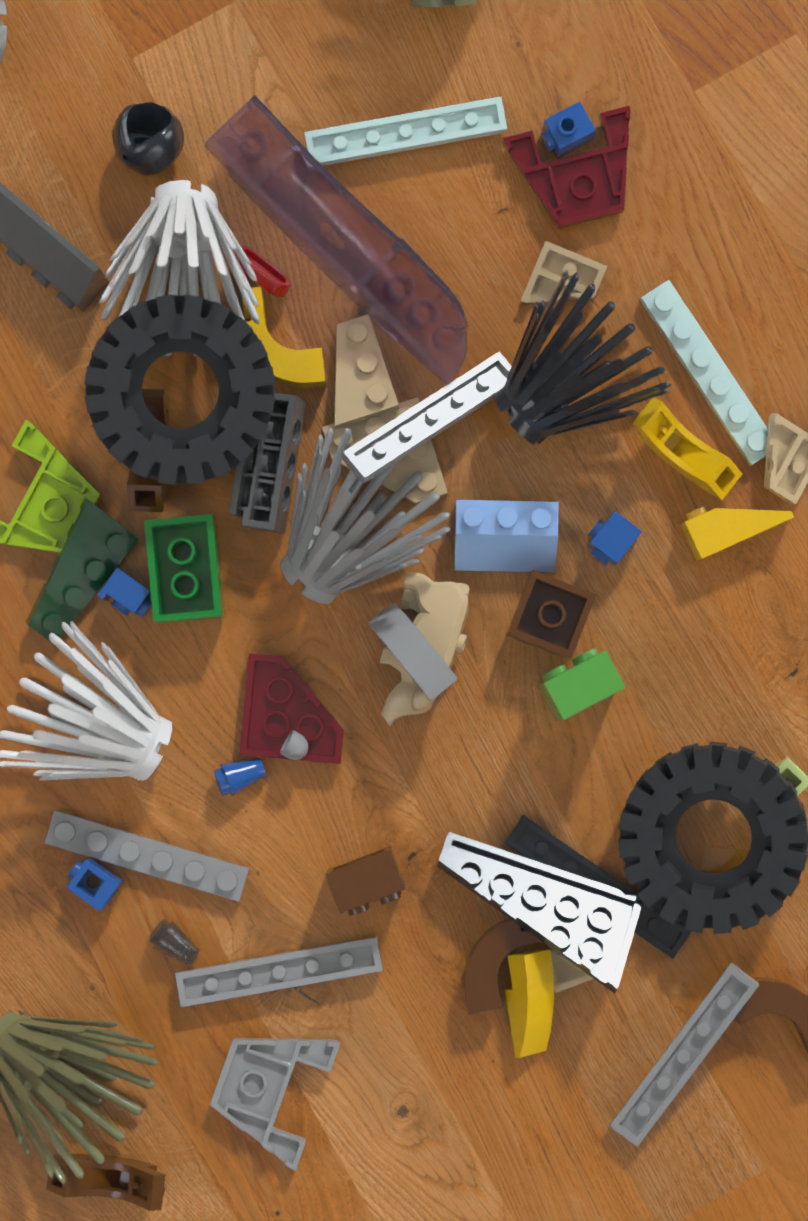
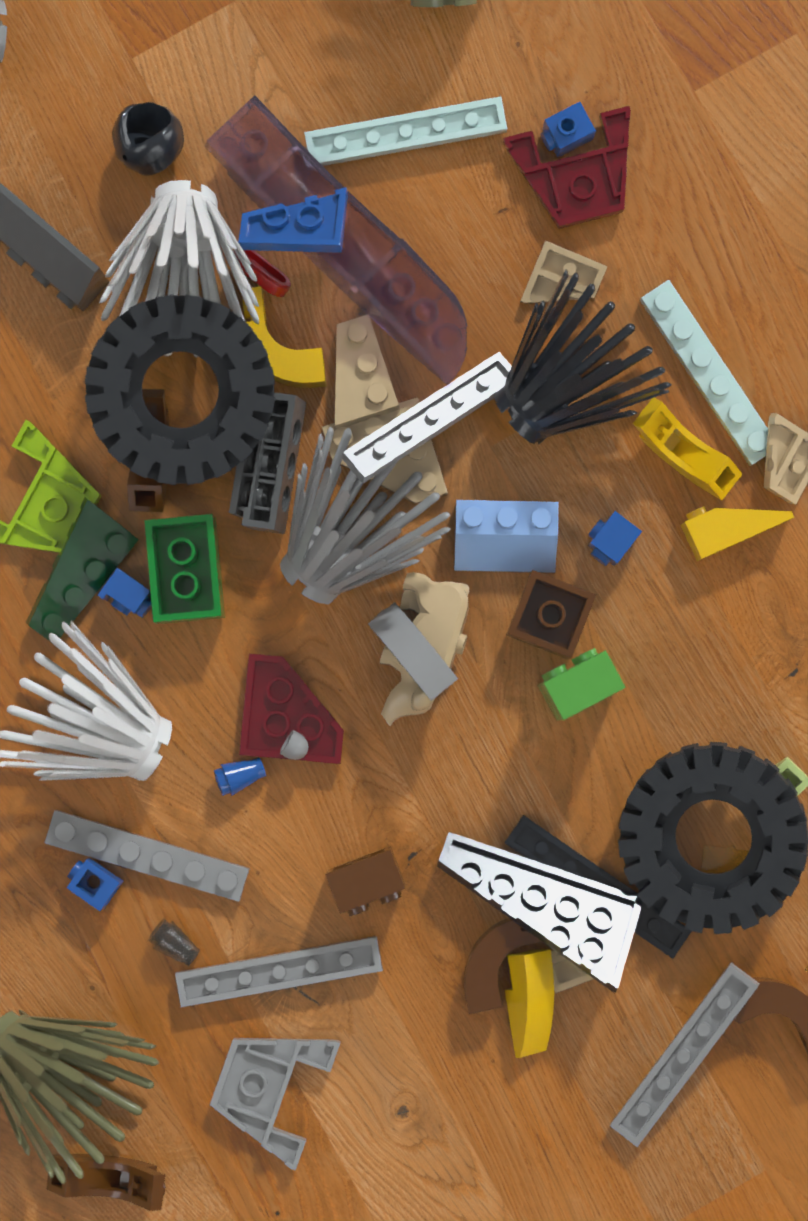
none -> blue wing [238,187,348,253]

